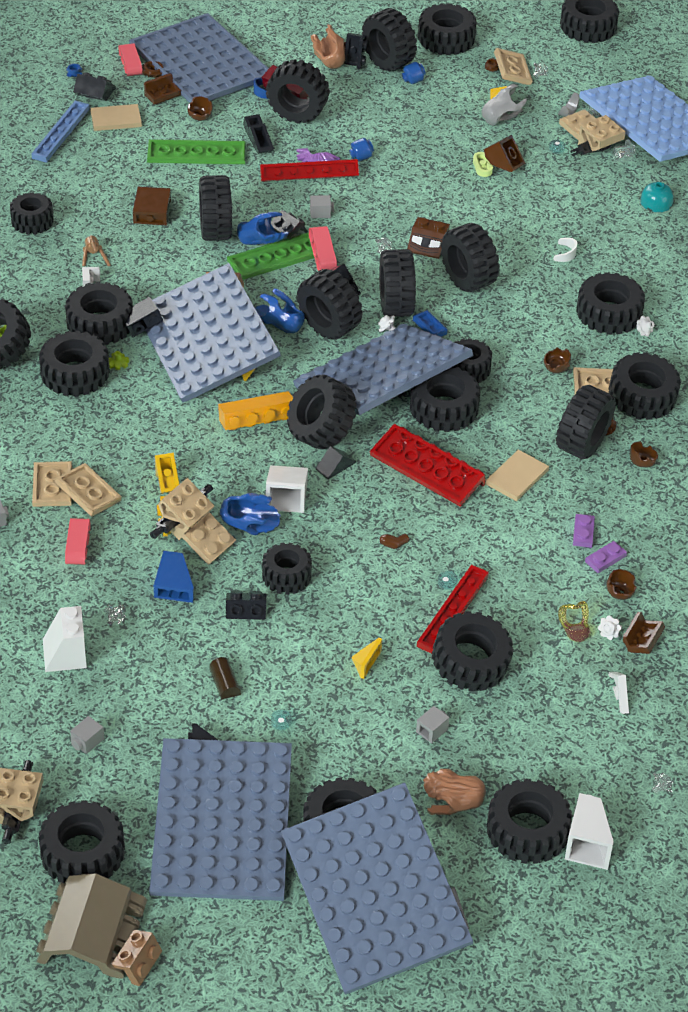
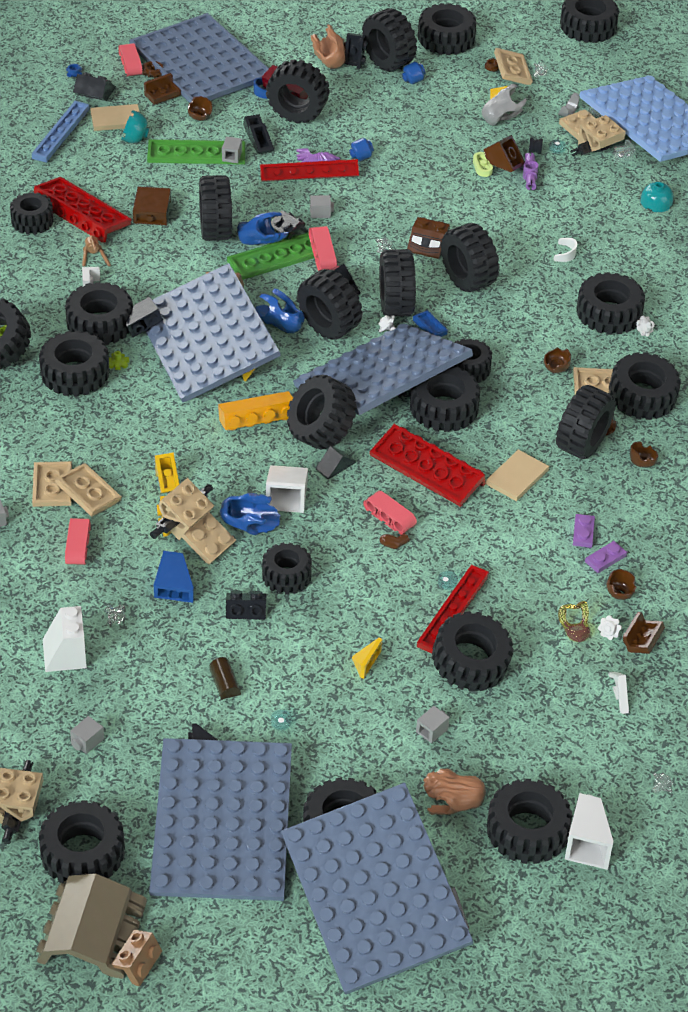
none -> red bracket [34,176,131,243]
none -> teal cylinder [121,110,150,143]
none -> light grey brick [222,137,242,163]
none -> coral beam [363,491,417,535]
none -> medium lavender pin [523,153,539,190]
none -> black wheel [529,137,543,155]

